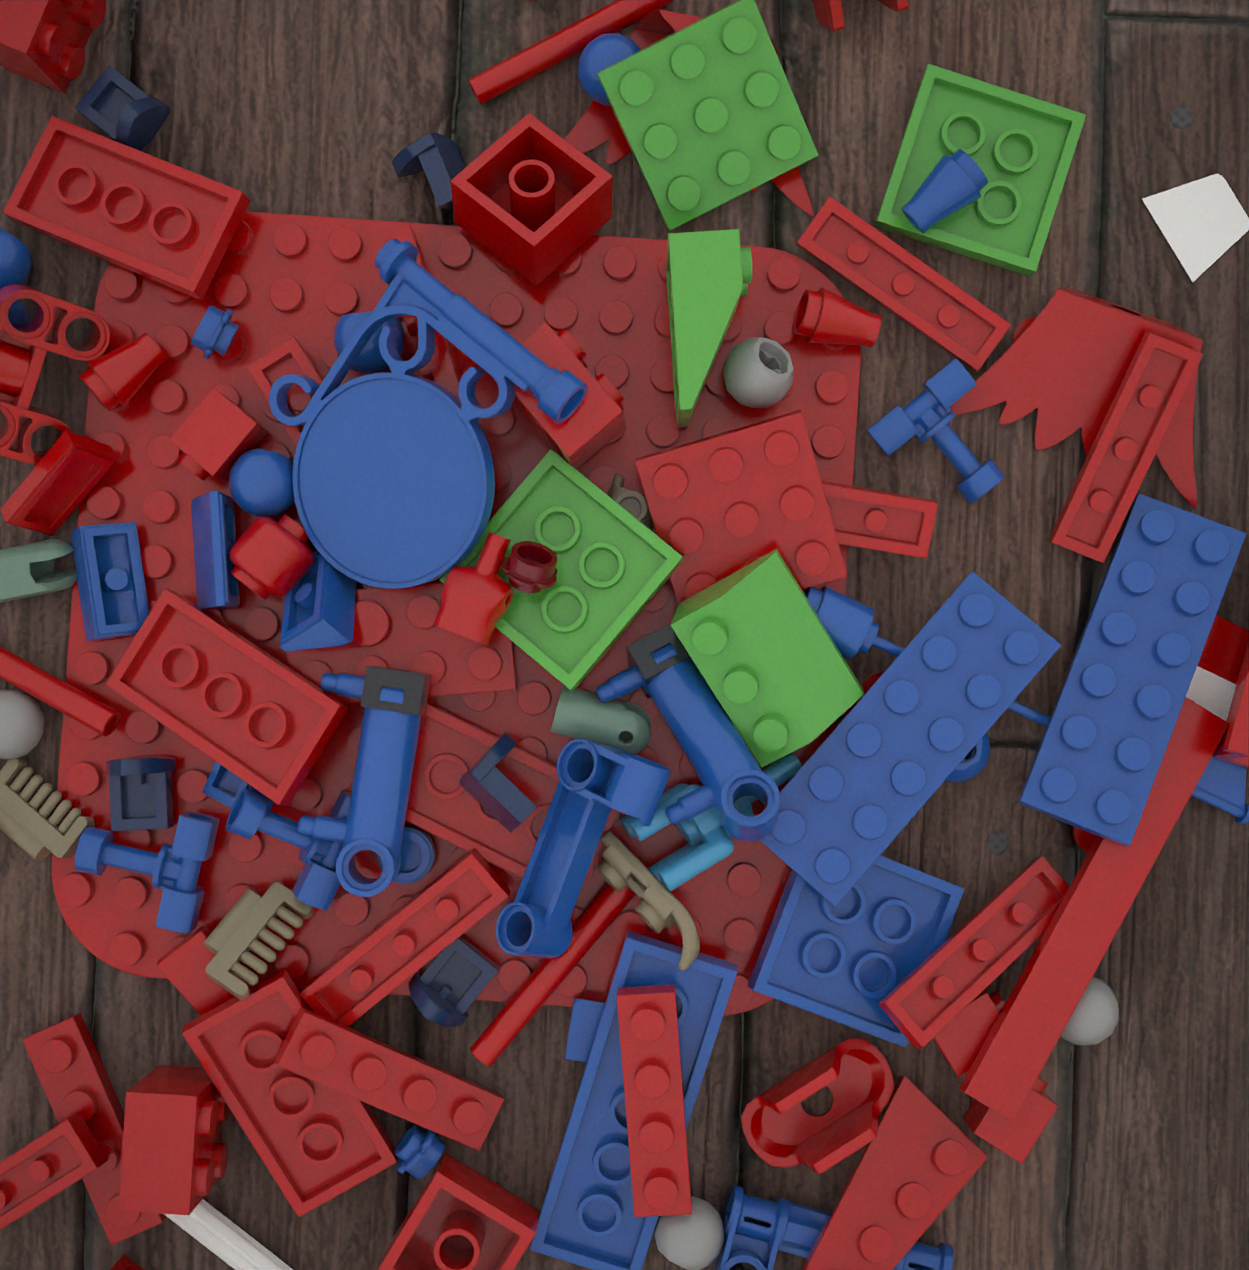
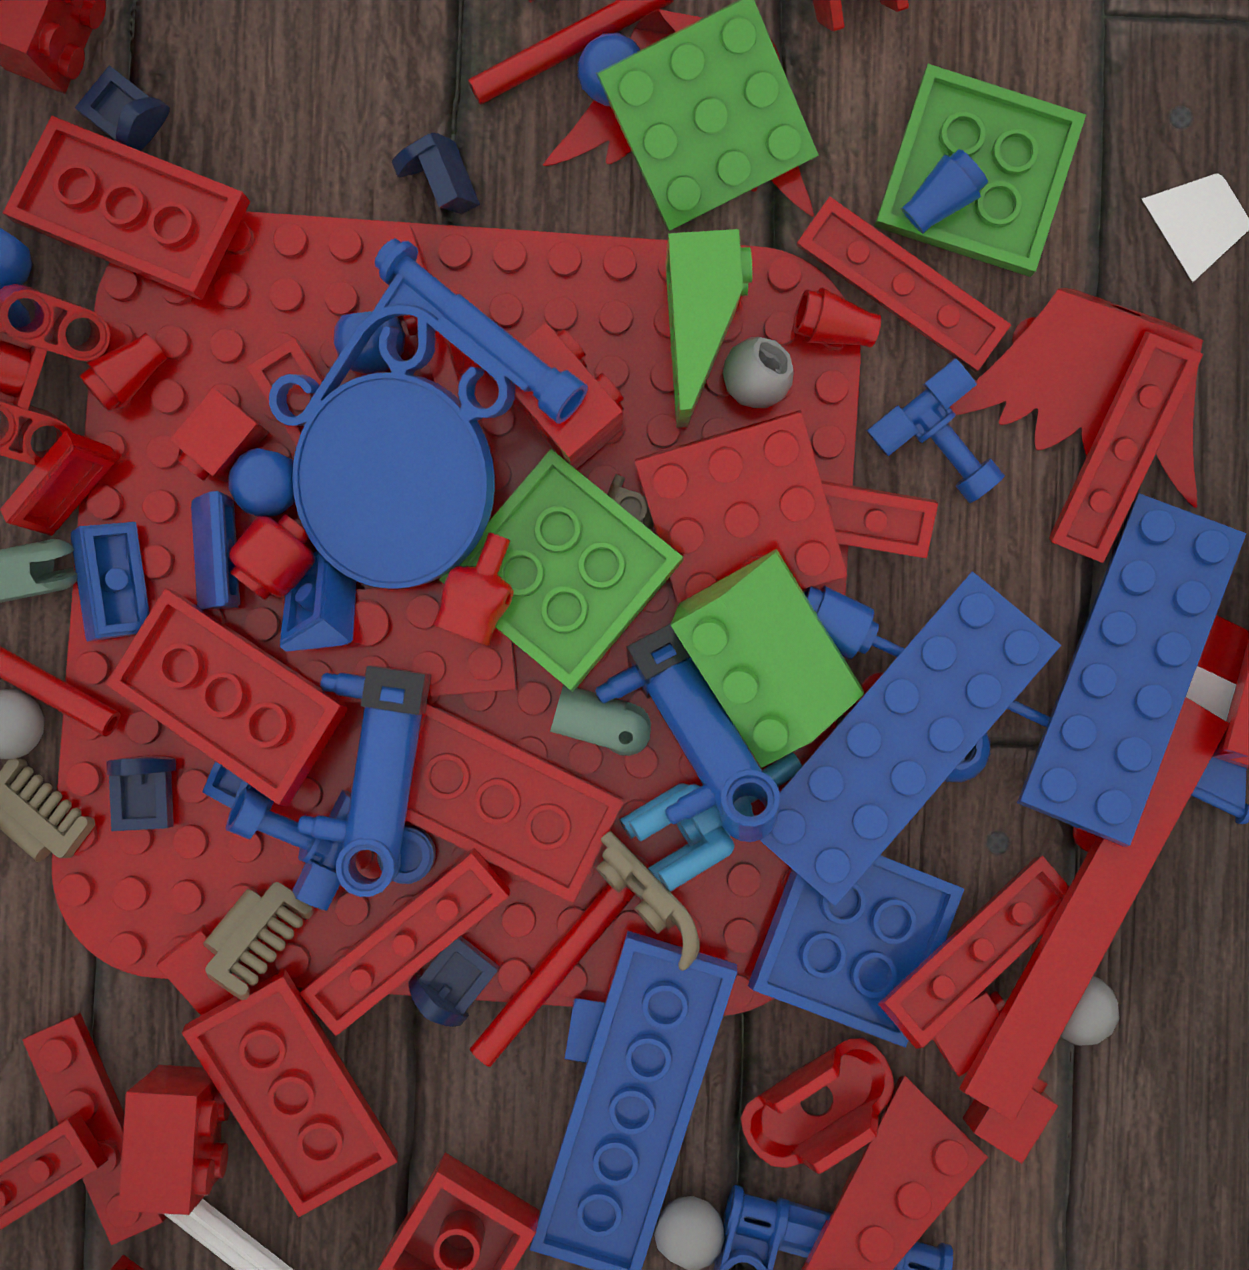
blue bar [74,811,220,933] -> none
blue plate [190,305,239,359] -> none
red plate [275,1007,505,1151] -> none
blue plate [394,1126,446,1180] -> none
red brick [450,113,613,286] -> none
dark blue tile [460,732,537,833] -> none
blue piece [495,738,671,959] -> none
dark red plate [501,541,558,594] -> none
red plate [617,984,692,1217] -> none

